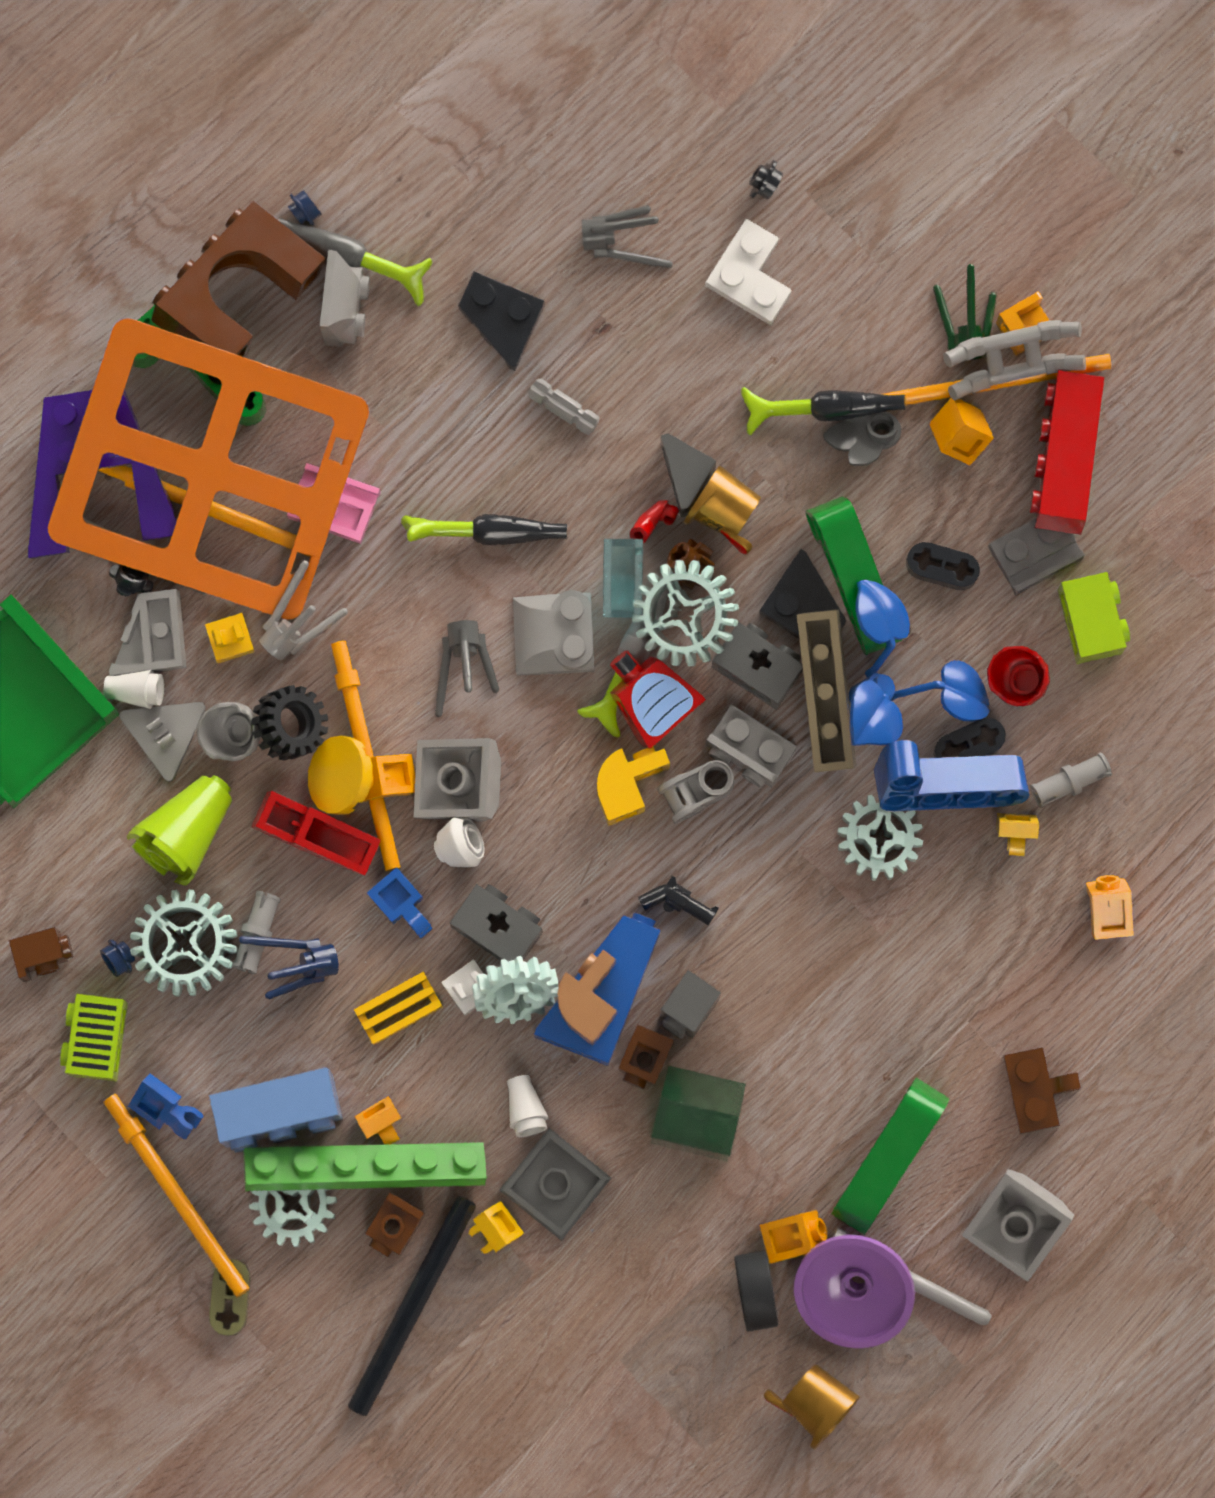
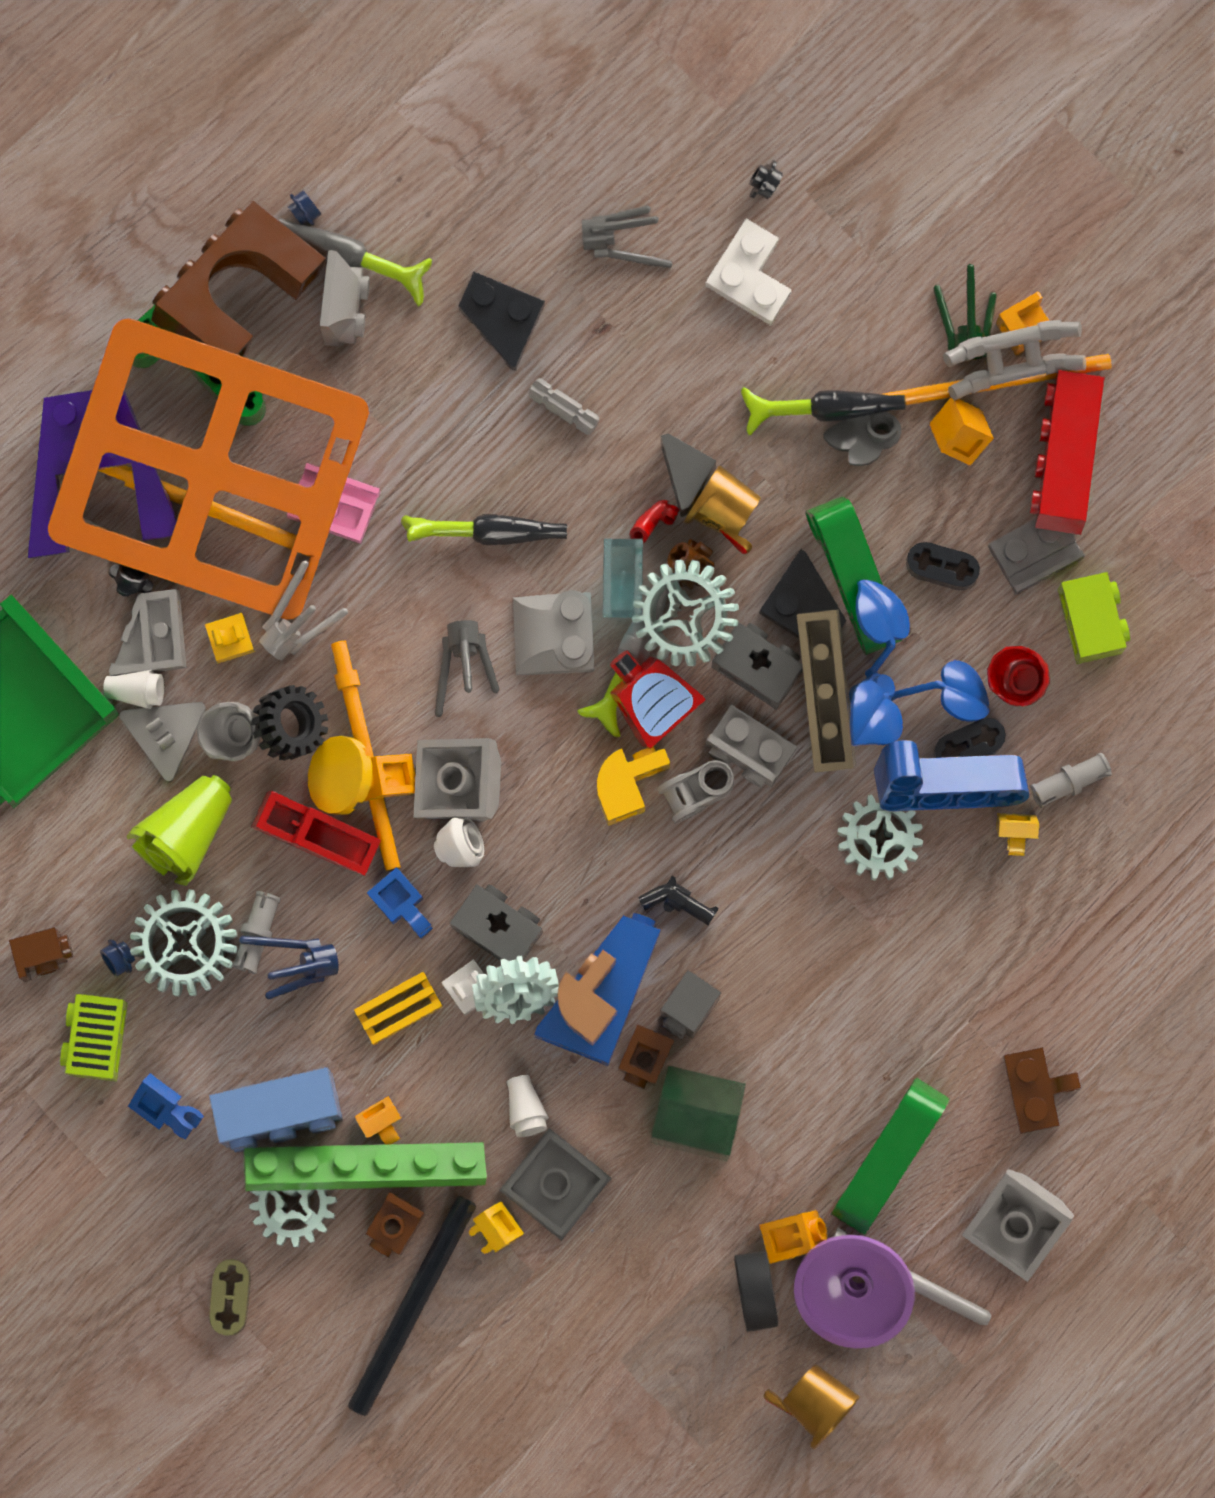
light orange bar [103,1094,250,1298] -> none
light orange bracket [1086,875,1134,940] -> none

